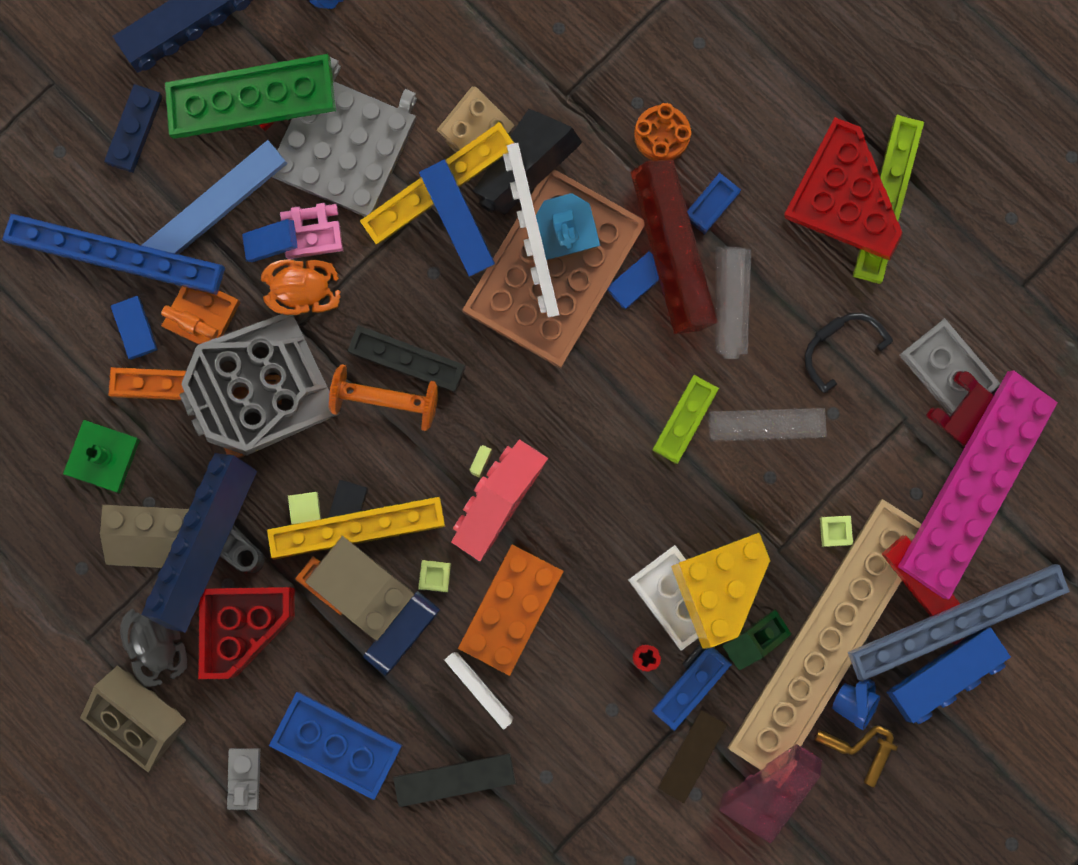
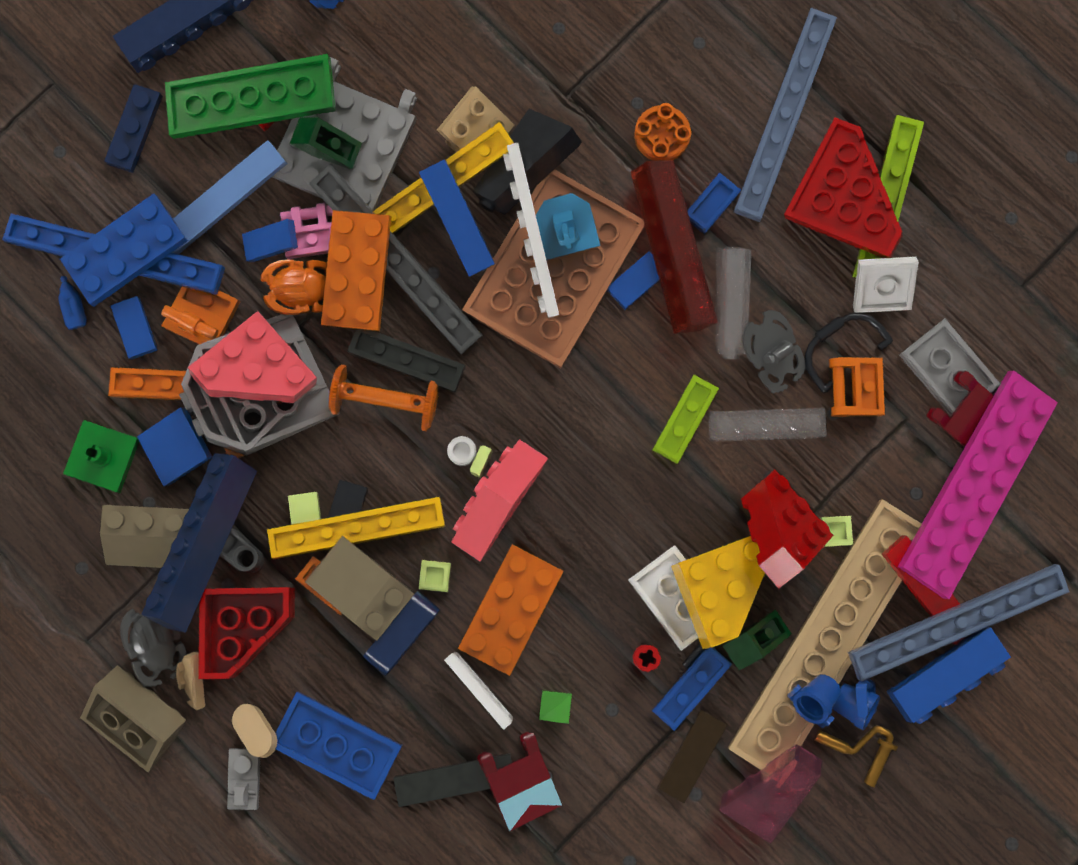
none -> blue piece [58,276,86,330]
none -> blue plate [60,193,188,307]
none -> blue tile [137,407,212,486]
none -> tan tile [176,652,205,710]
none -> coral brick [188,311,317,403]
none -> tan tile [232,704,277,758]
none -> dark green slope [290,117,362,169]
none -> dark grey tile [309,164,483,354]
none -> orange plate [321,210,392,331]
none -> white tile [447,436,477,466]
none -> dark red flag [477,732,562,831]
none -> bright green slope [539,690,572,724]
none -> sand blue tile [733,8,837,222]
none -> red brick [741,469,834,588]
none -> dark grey shield [742,310,806,394]
none -> blue piece [787,675,841,728]
none -> orange plate [829,357,885,417]
none -> white tile [853,257,919,313]

